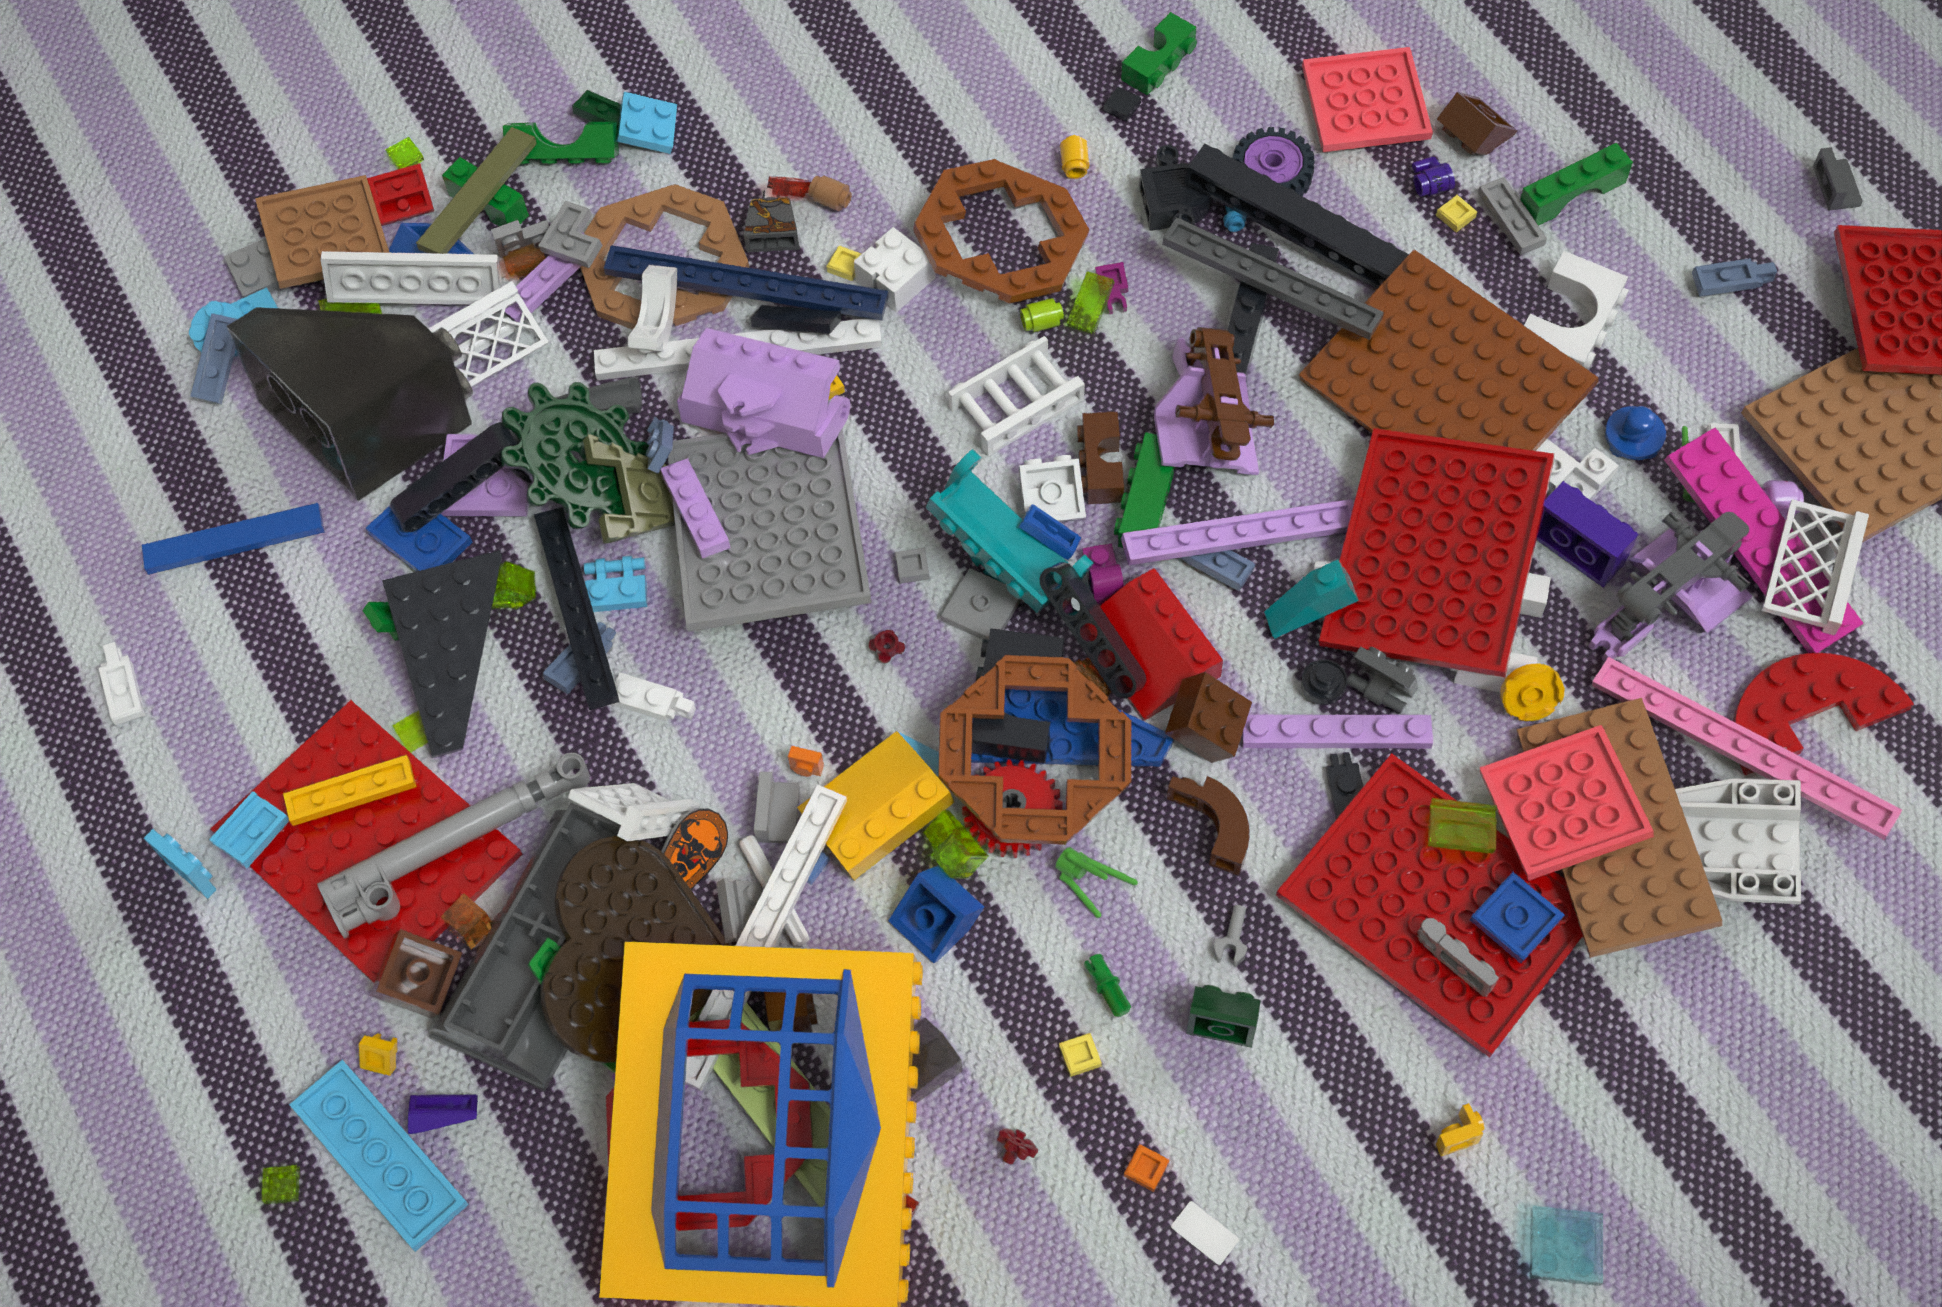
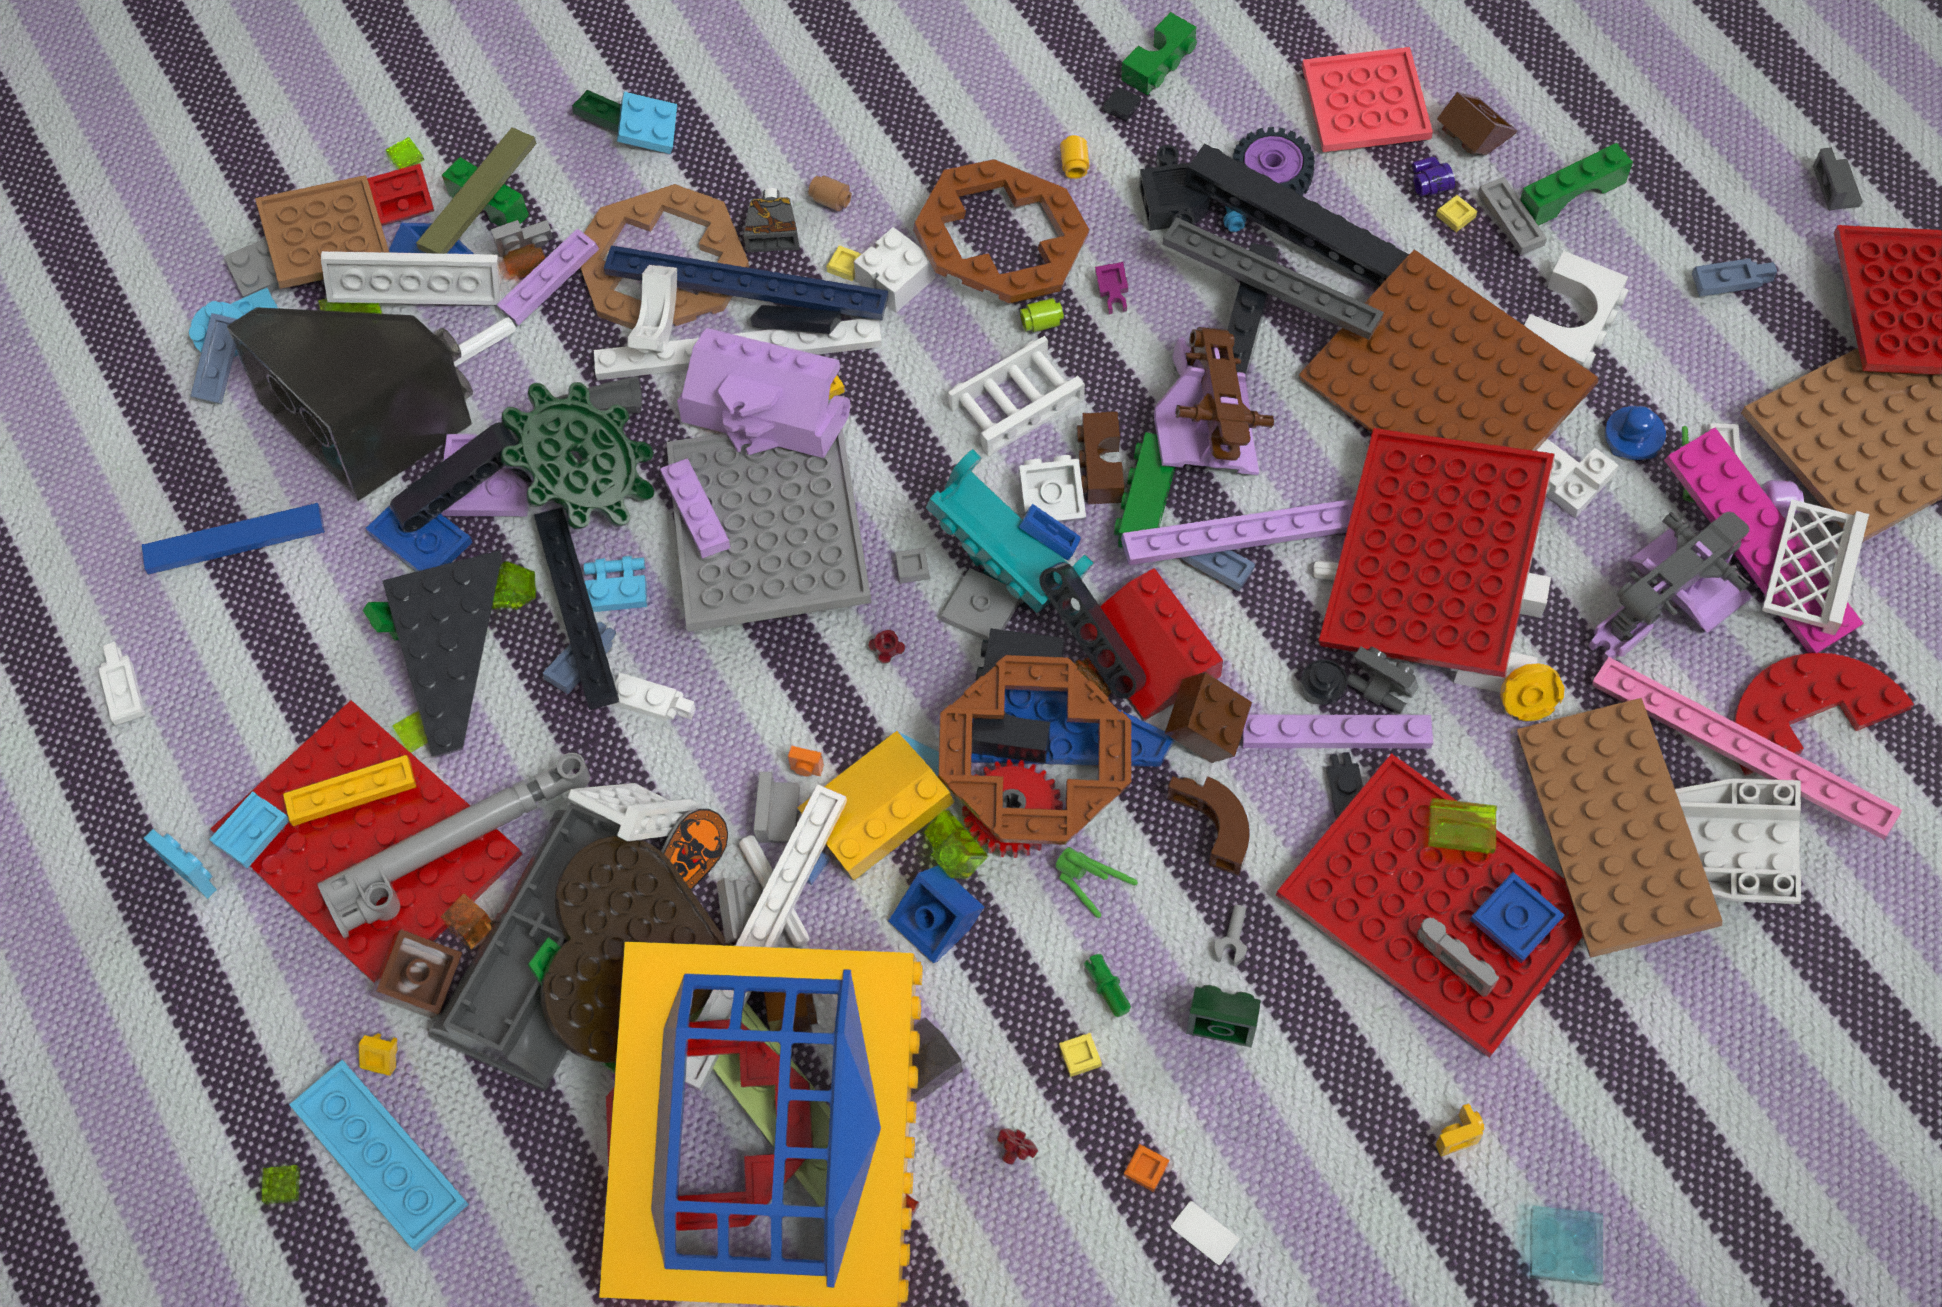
dark purple slope [408,1094,478,1134] -> none
white fence [412,281,549,400] -> none
green arch [503,121,619,164] -> none
light grey plate [538,201,603,268] -> none
olive wing [583,434,675,544] -> none
sand blue hinge [646,417,674,473] -> none
clear red plate [767,176,811,198] -> none
clear neon green tile [1067,271,1115,335] -> none
magenta plate [1082,543,1124,605] -> none
teal slope [1264,559,1359,639] -> none
coral plate [1480,725,1654,881] -> none
dark purple brick [1537,481,1639,588] -> none

